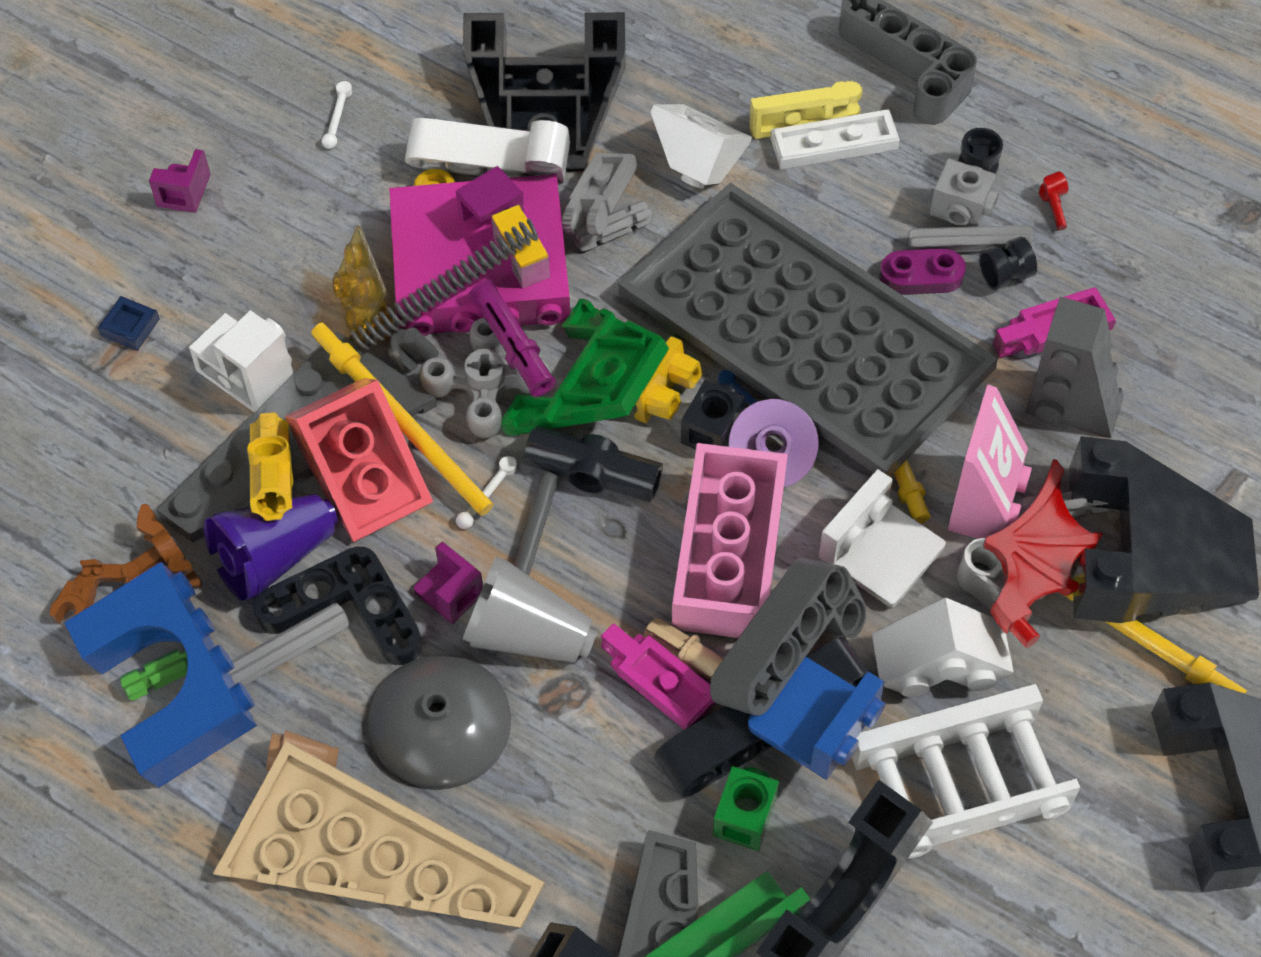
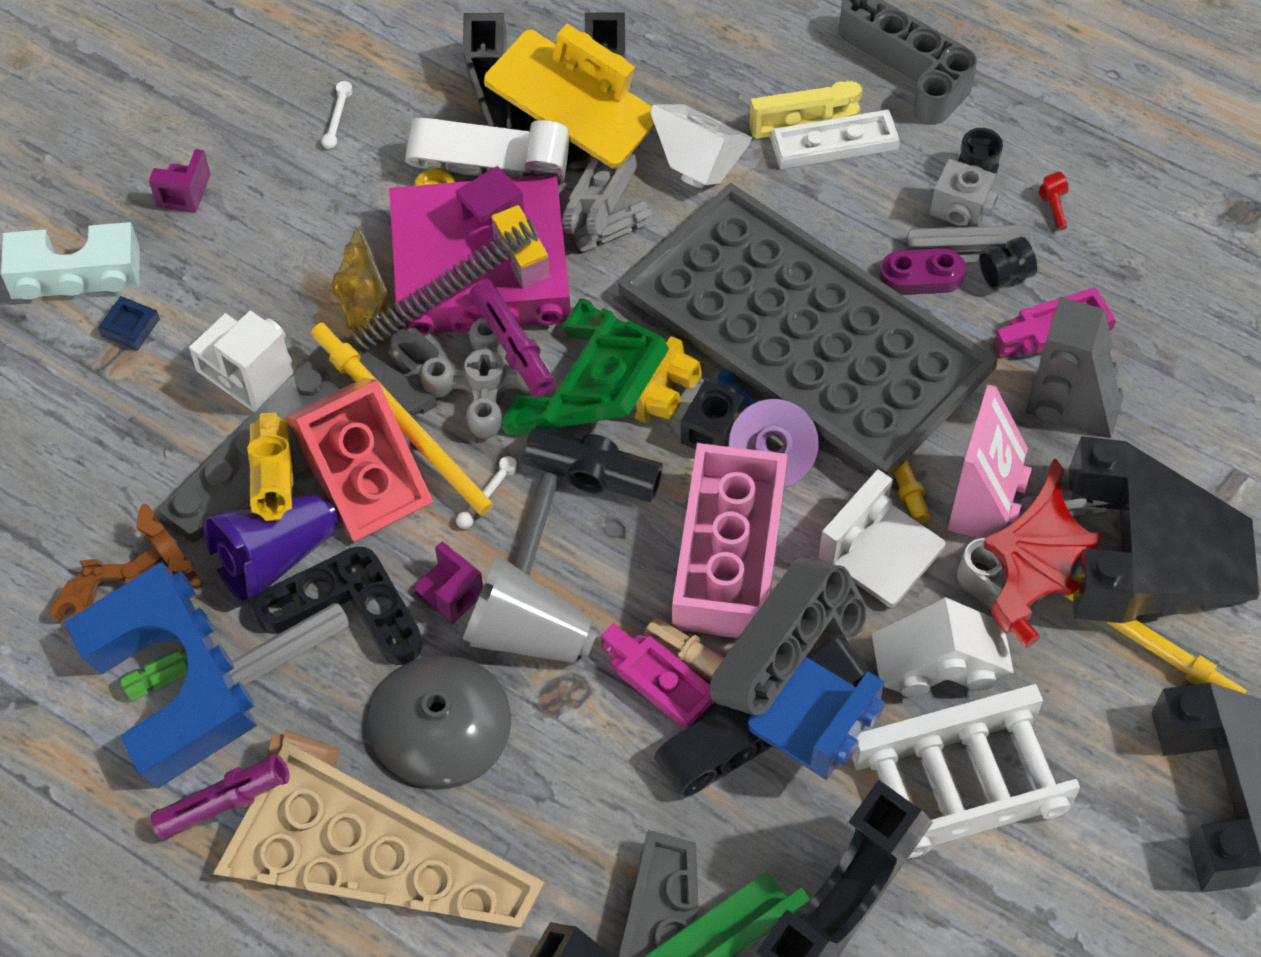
green brick [712,766,779,852] -> none
none -> light aqua arch [1,222,140,299]
none -> magenta pin [151,754,290,840]
none -> yellow bracket [484,23,655,169]

